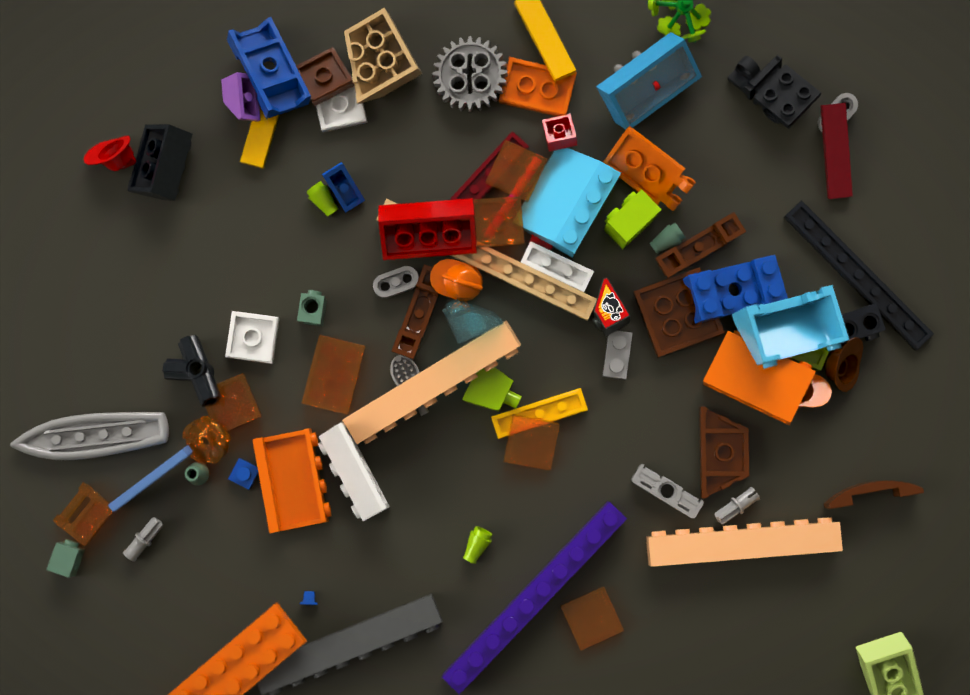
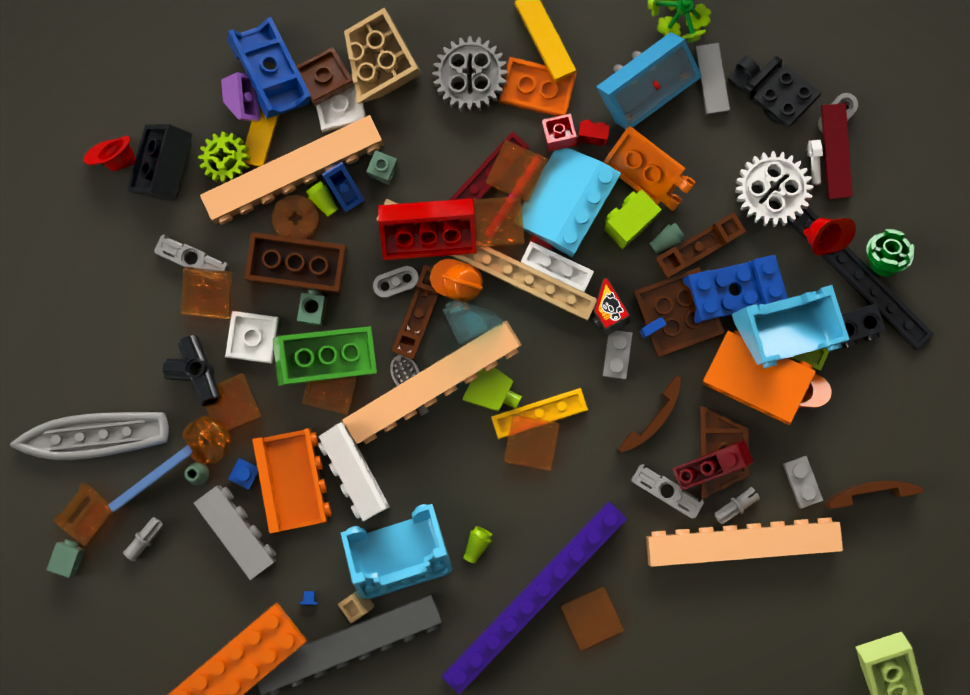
reddish brown piece [825,337,863,392] -> none
none -> light grey piece [154,235,229,282]
none -> clear orange plate [181,267,232,319]
none -> light grey brick [194,486,277,580]
none -> lime gear [198,131,250,183]
none -> light nougat brick [200,115,383,225]
none -> reddish brown brick [244,232,348,295]
none -> clear orange plate [272,195,319,240]
none -> bright green slope [273,326,377,386]
none -> tan slope [338,591,374,624]
none -> medium azure windscreen [341,504,452,599]
none -> sand green brick [366,150,399,186]
none -> red piece [577,120,610,146]
none -> reddish brown slope [617,375,681,453]
none -> blue tile [640,317,667,339]
none -> dark red slope [672,440,754,491]
none -> light grey tile [695,43,730,115]
none -> white gear [735,151,813,227]
none -> light grey plate [783,456,823,509]
none -> red piece [803,218,856,256]
none -> white bar [807,140,823,185]
none -> green cone [866,229,914,277]

